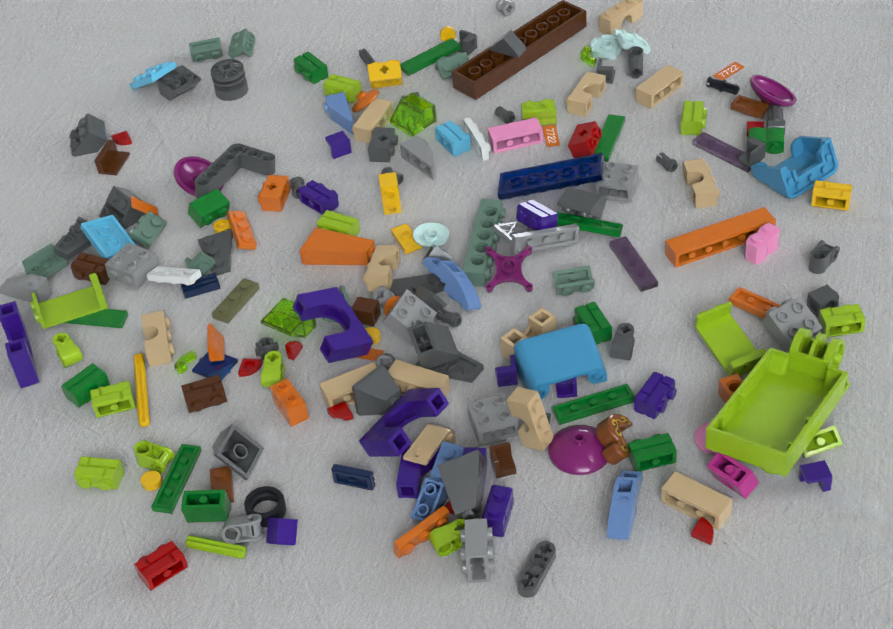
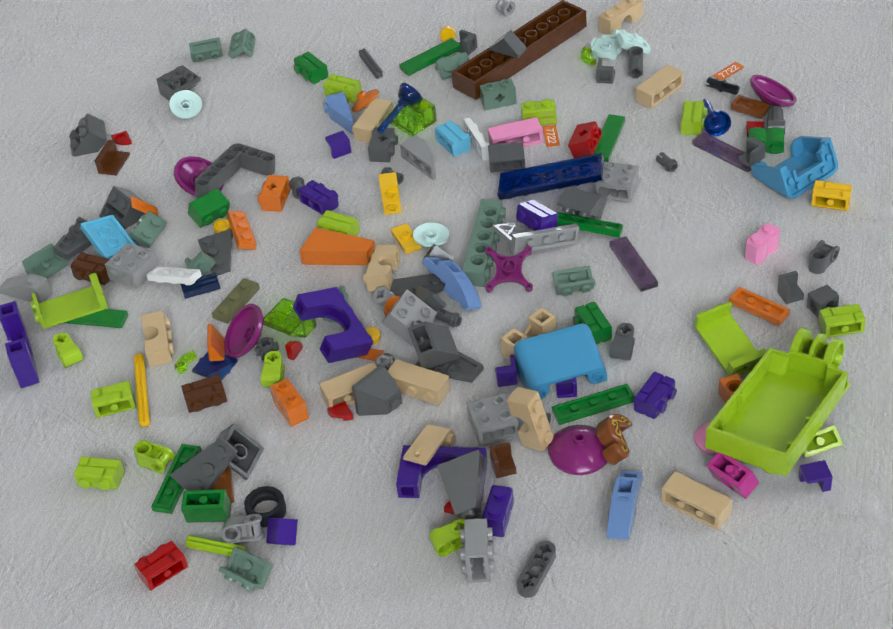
green brick [61,363,110,408] -> none
medium azure plate [129,61,177,89] -> none
yellow tile [140,470,162,491] -> none
dark grey wheel [210,59,248,101] -> none
red tile [238,358,263,377] -> none
dark blue tile [331,464,375,491] -> none
reddish brown panel [352,297,381,327] -> none
dark purple arch [359,388,449,457] -> none
yellow brick [367,60,403,89] -> none
orange plate [393,505,449,558] -> none
medium blue slope [411,441,464,522] -> none
dark grey pin [494,106,515,124] -> none
tan arch [566,71,606,117] -> none
green brick [628,433,677,471] -> none
orange brick [665,207,776,268] -> none
tan arch [683,158,720,209] -> none
red tile [691,517,714,545] -> none
light grey brick [762,296,823,353] -> none
none -> light aqua dish [169,90,202,119]
none -> dark grey wing [170,438,238,491]
none -> sand green bracket [218,547,273,591]
none -> magenta dish [224,304,263,358]
none -> clear blue piece [377,83,422,133]
none -> sand green brick [479,79,517,111]
none -> dark grey slope [488,142,525,173]
none -> clear blue piece [703,98,731,136]
none -> dark grey panel [777,271,804,304]

